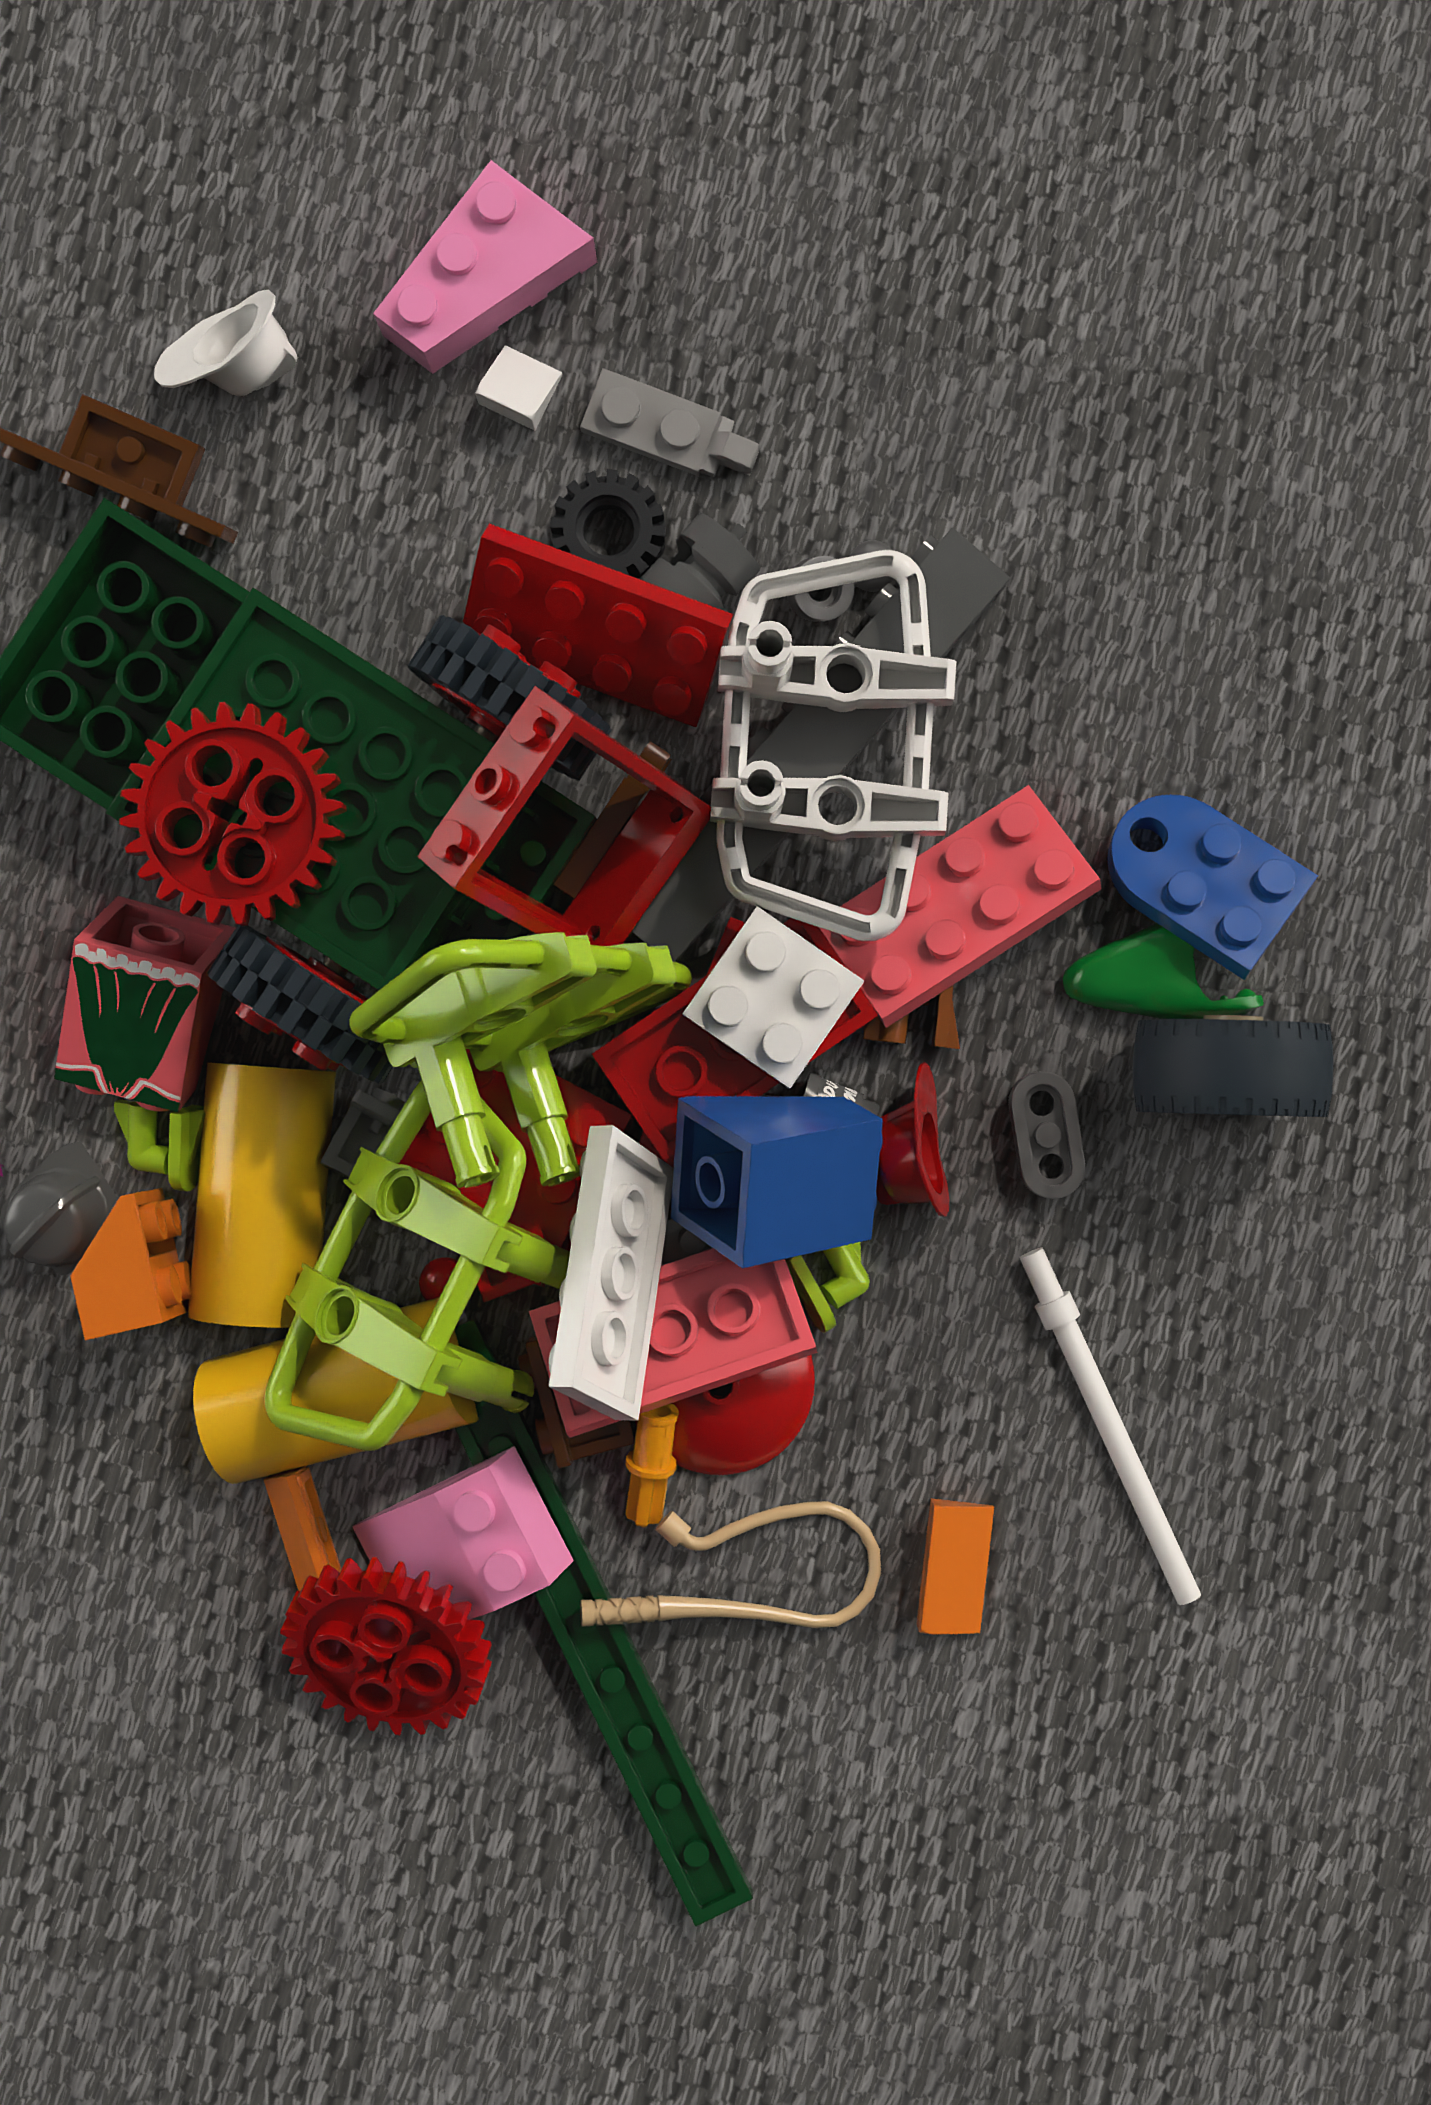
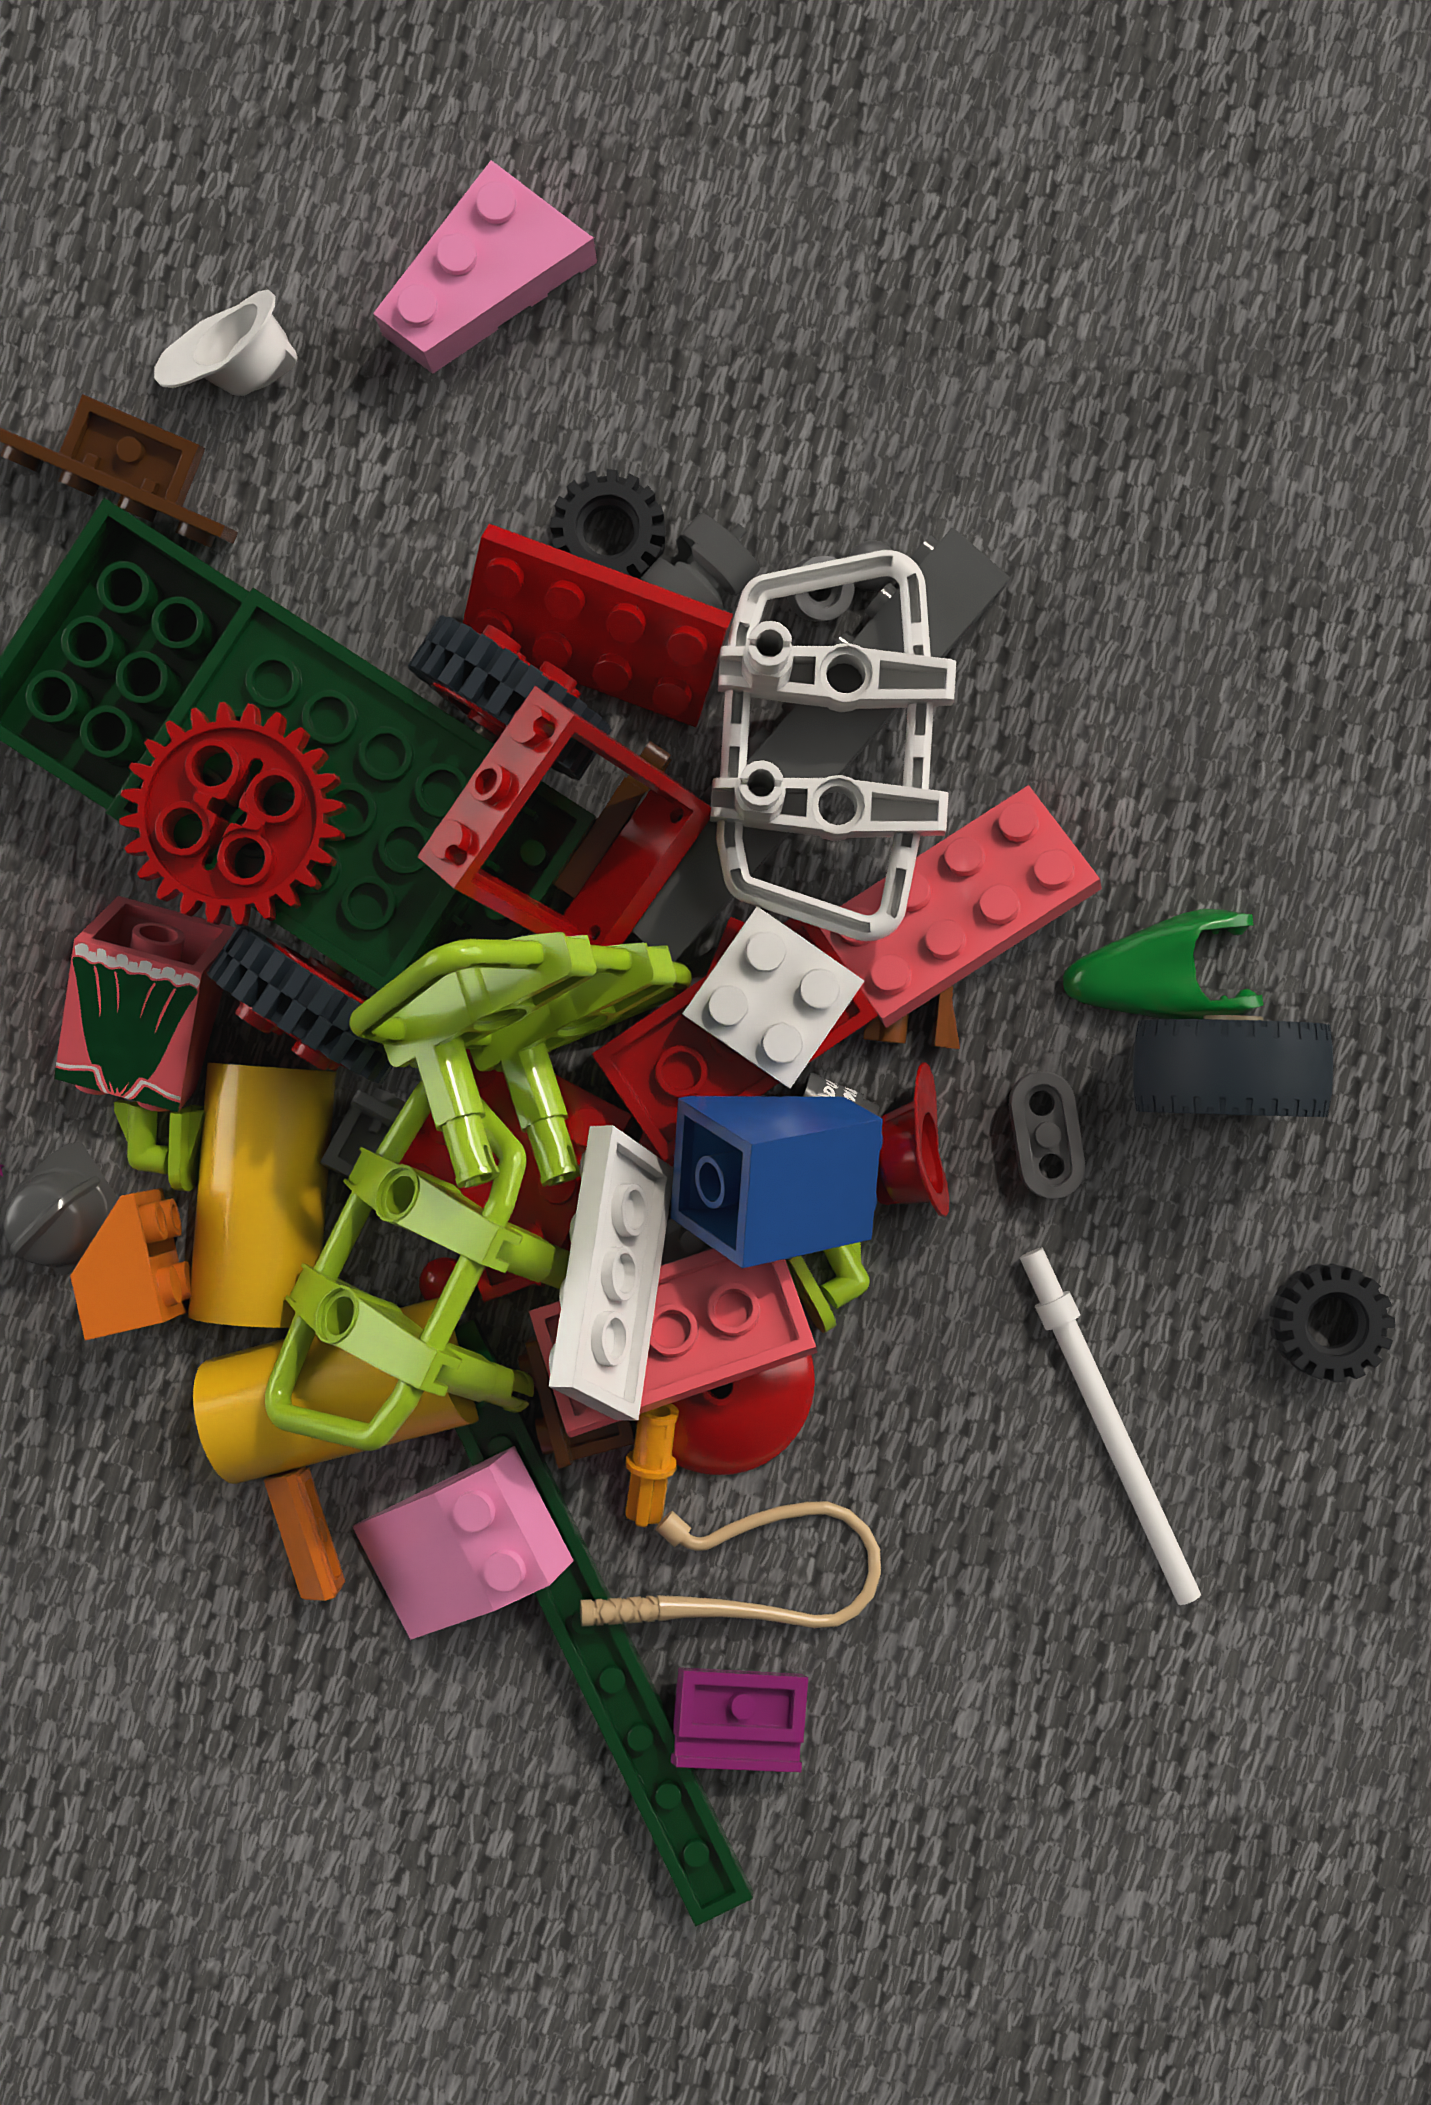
red gear [280,1557,492,1735] -> none
white slope [475,345,563,431] -> none
light grey hinge [580,368,759,477] -> none
orange slope [916,1498,994,1634] -> none
blue plate [1107,794,1318,980] -> none
none -> magenta plate [671,1667,808,1773]
none -> black tyre [1269,1263,1395,1382]

